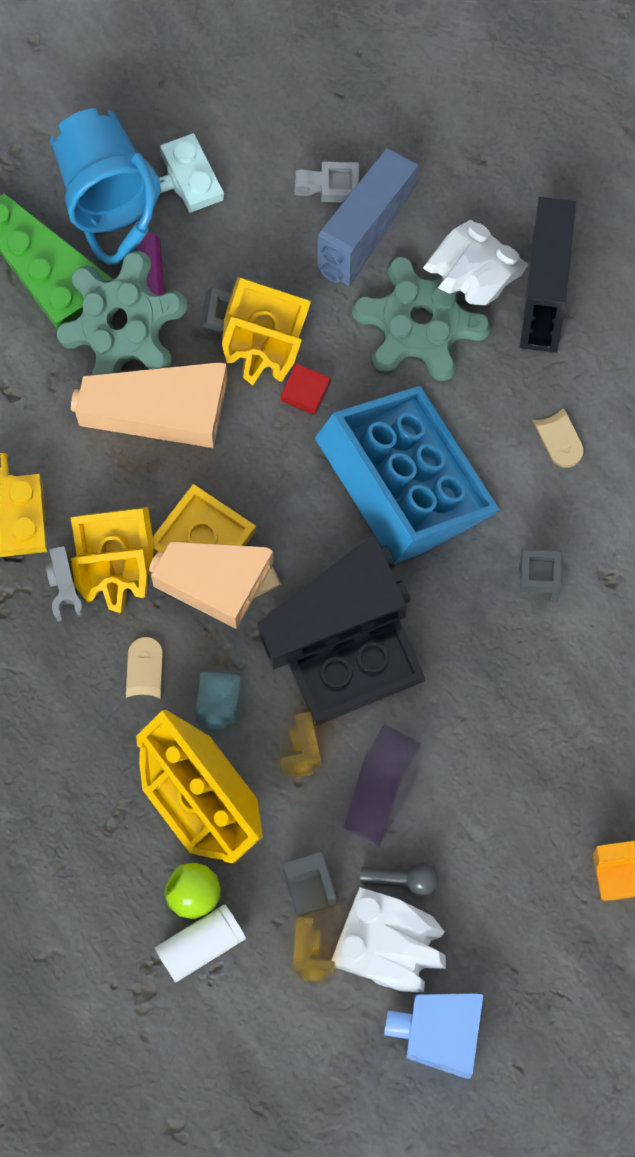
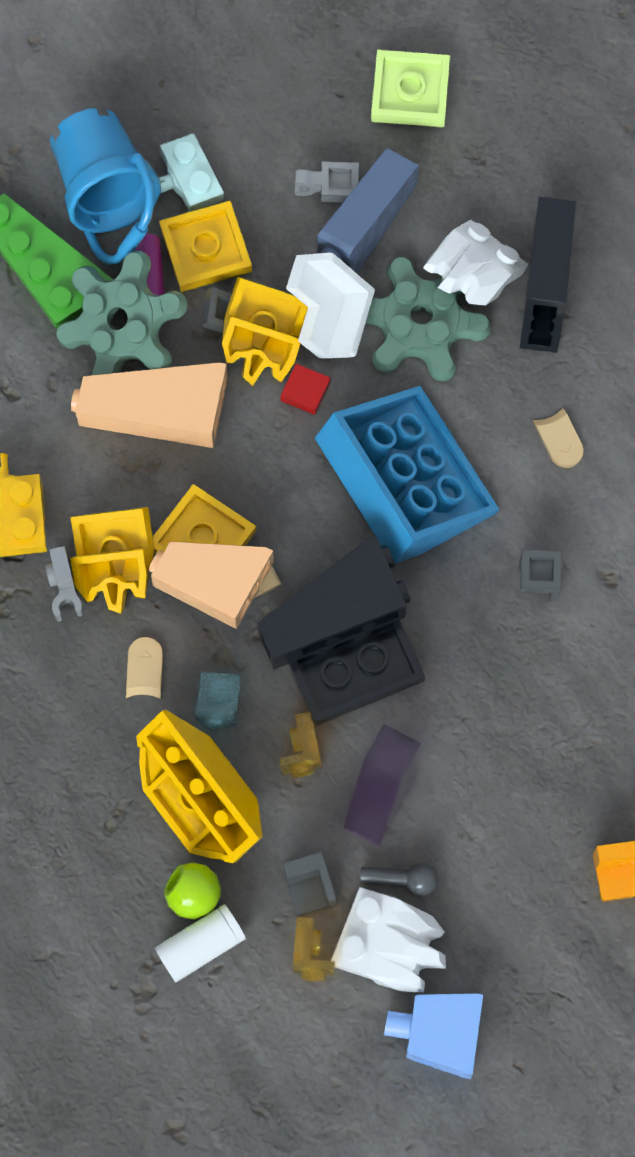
none -> yellow plate [159,201,253,292]
none -> white panel [286,252,375,359]
none -> yellowish green plate [371,50,450,127]

